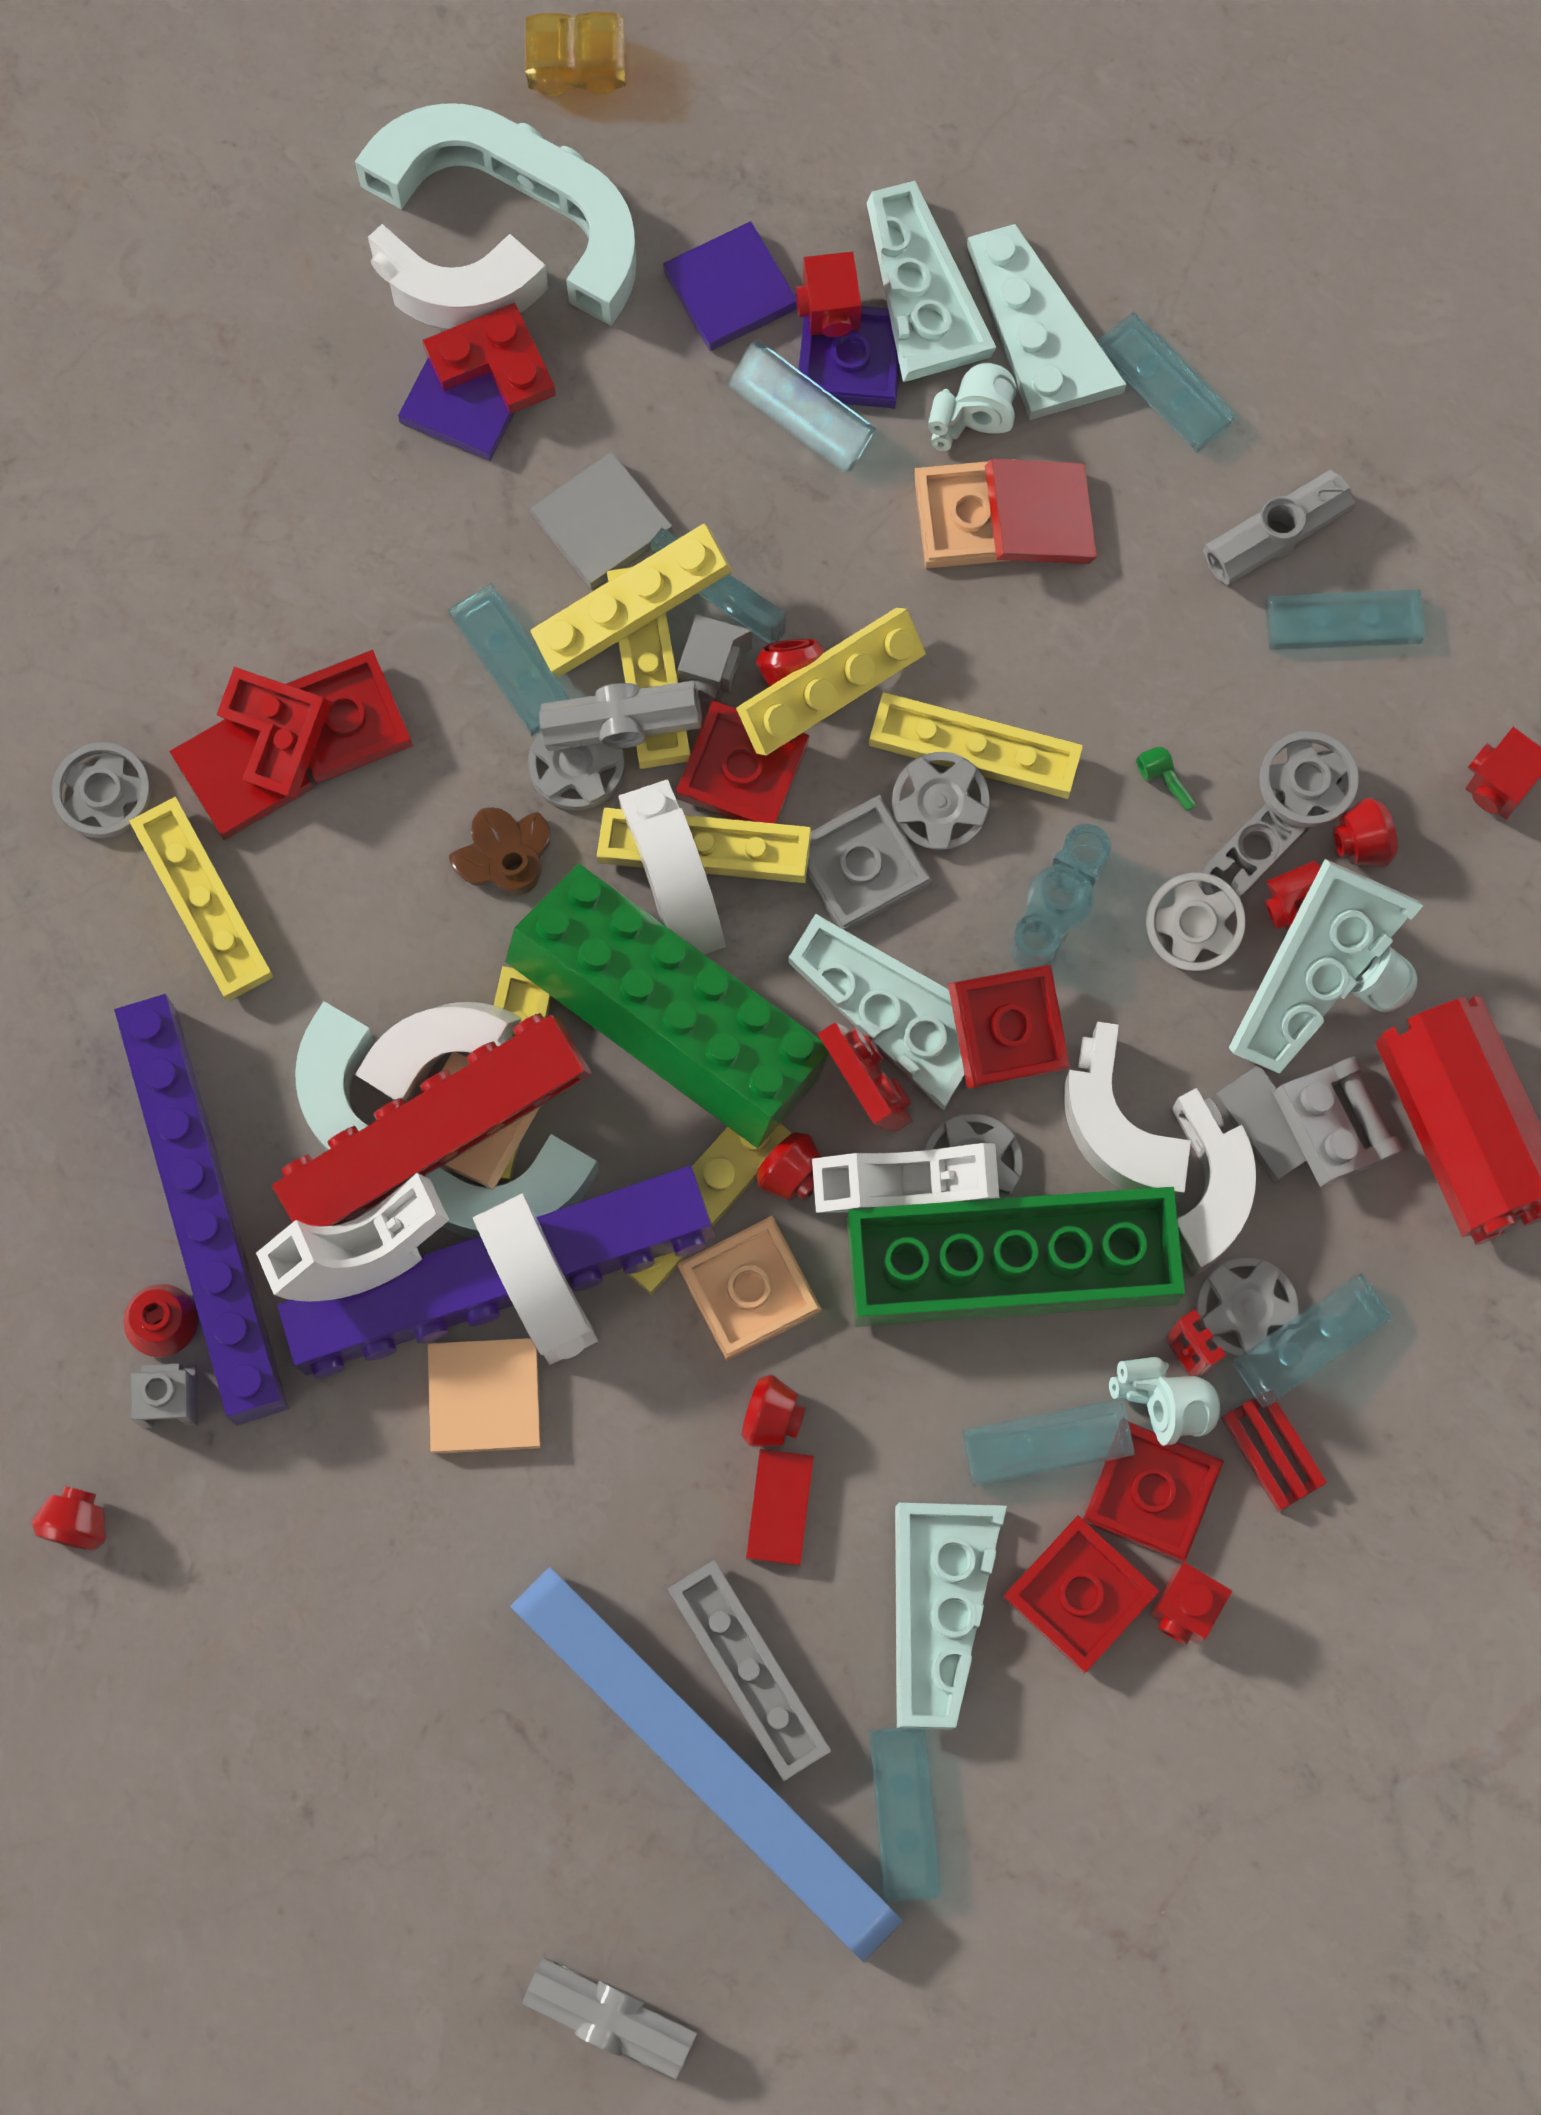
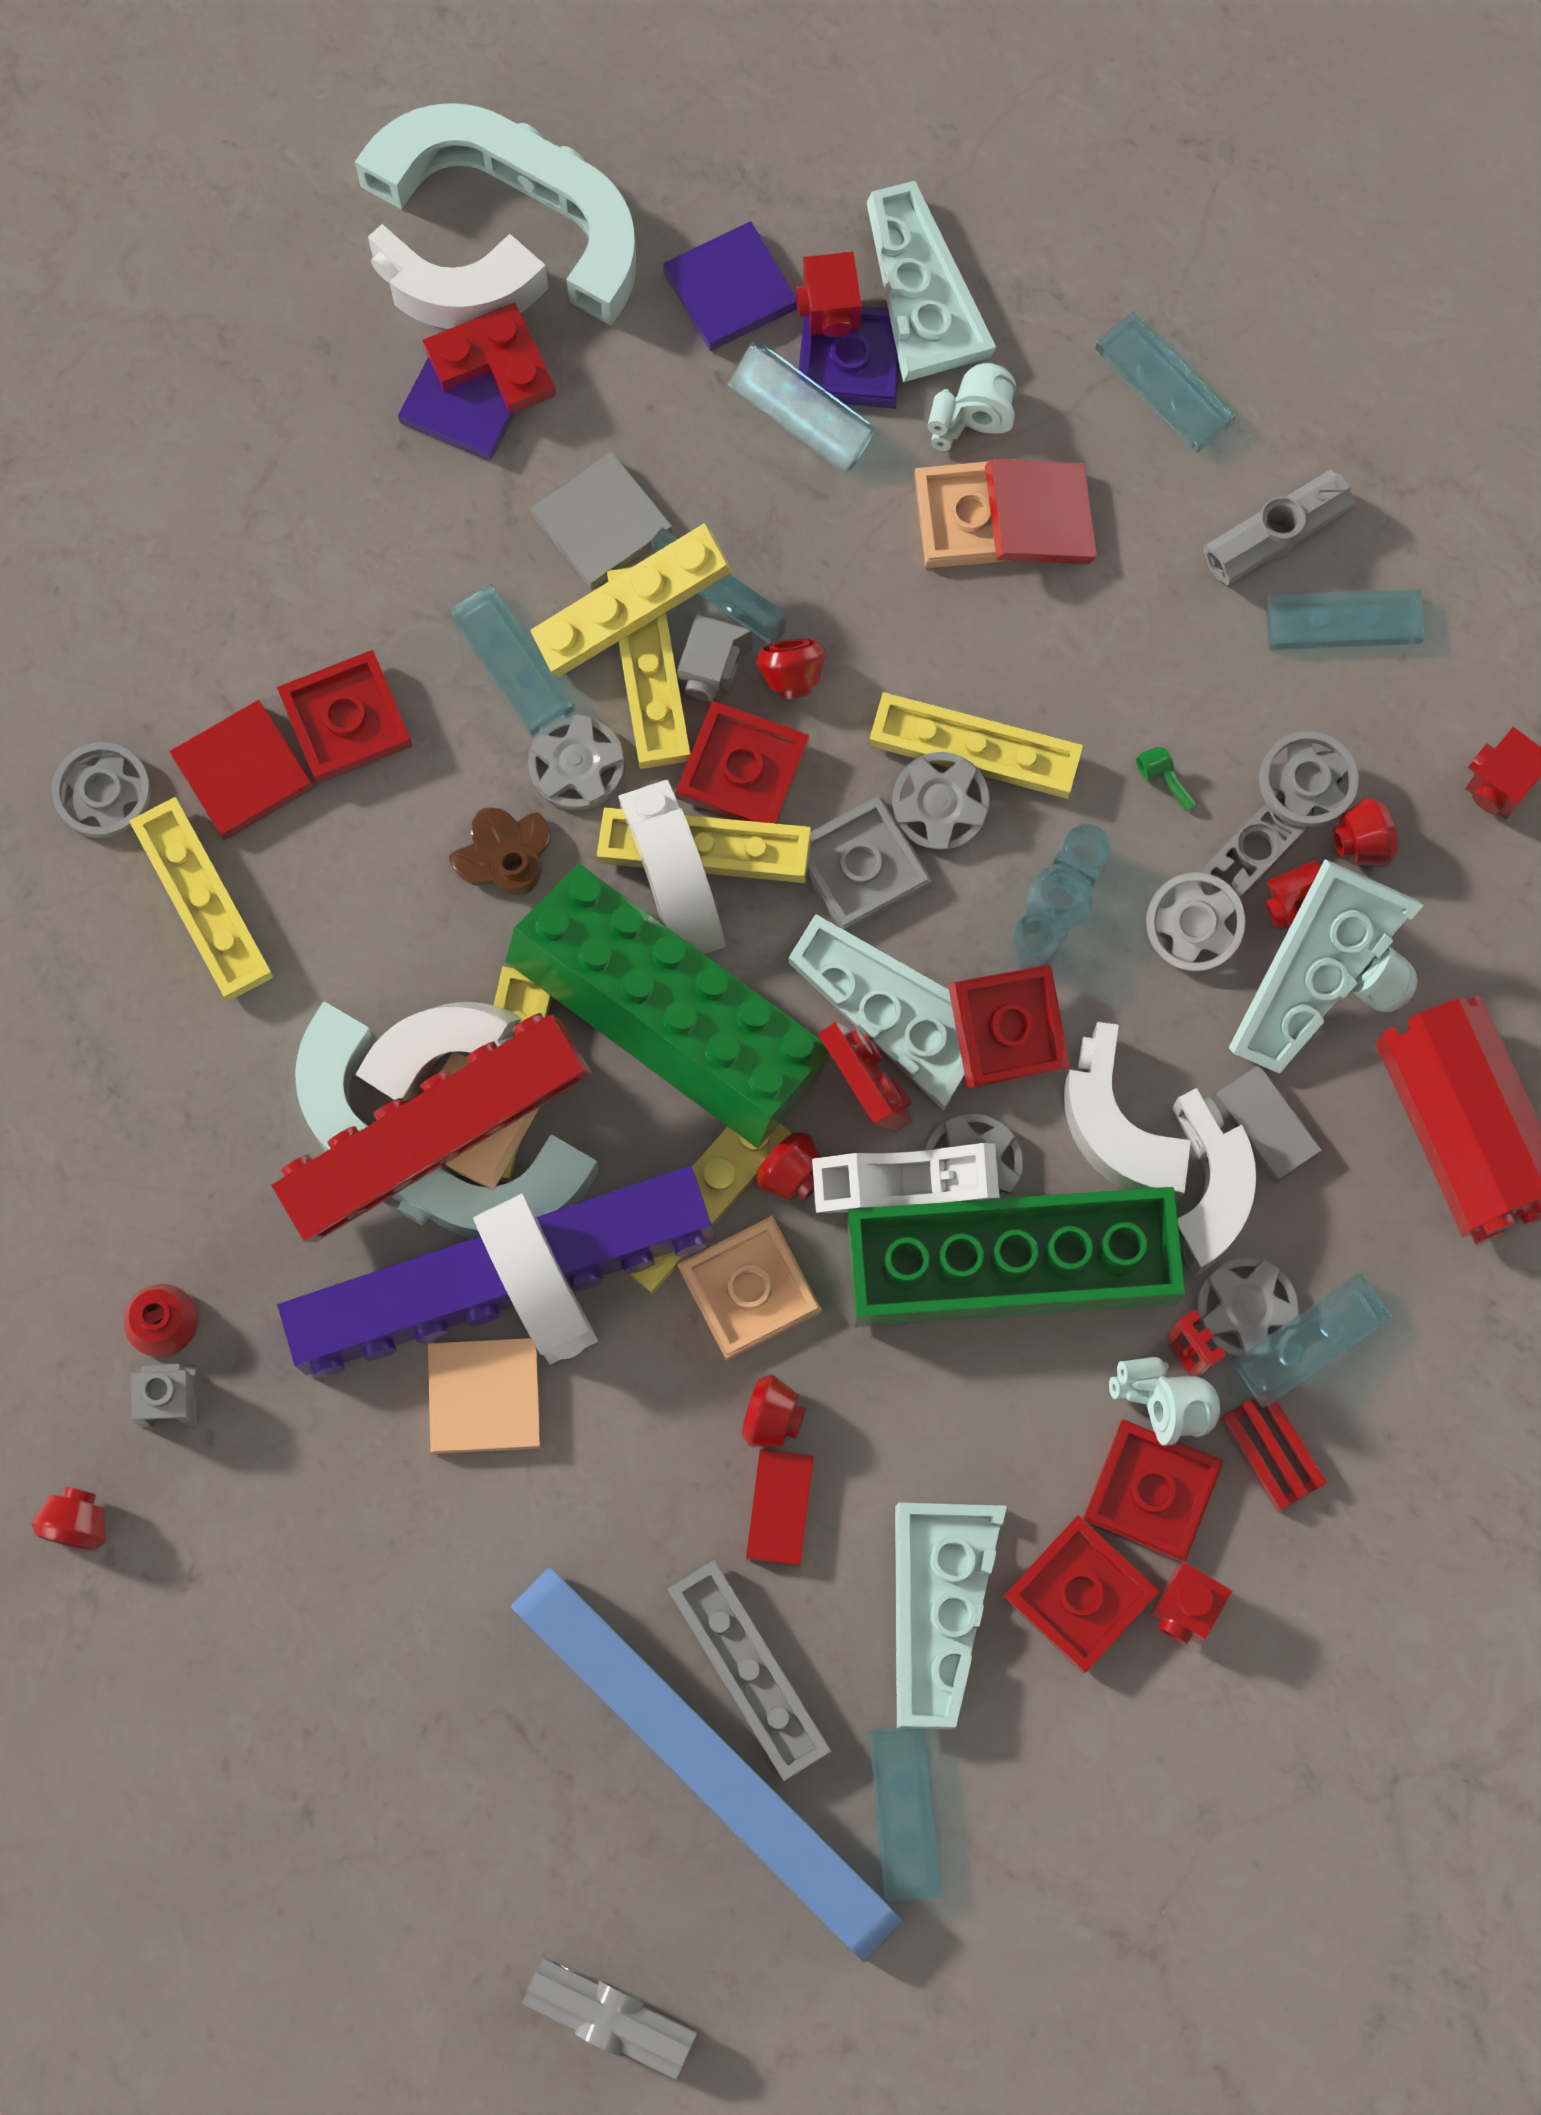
dark purple brick [114,994,289,1425] -> none
red plate [216,666,332,800] -> none
white arch [256,1173,449,1301] -> none
clear yellow brick [525,12,626,96] -> none
light grey piece [539,680,702,751] -> none
light yellow plate [736,608,926,755] -> none
clear light blue tile [962,1398,1135,1487] -> none
light aqua wing [967,224,1126,420] -> none
light grey plate [1272,1056,1404,1187] -> none

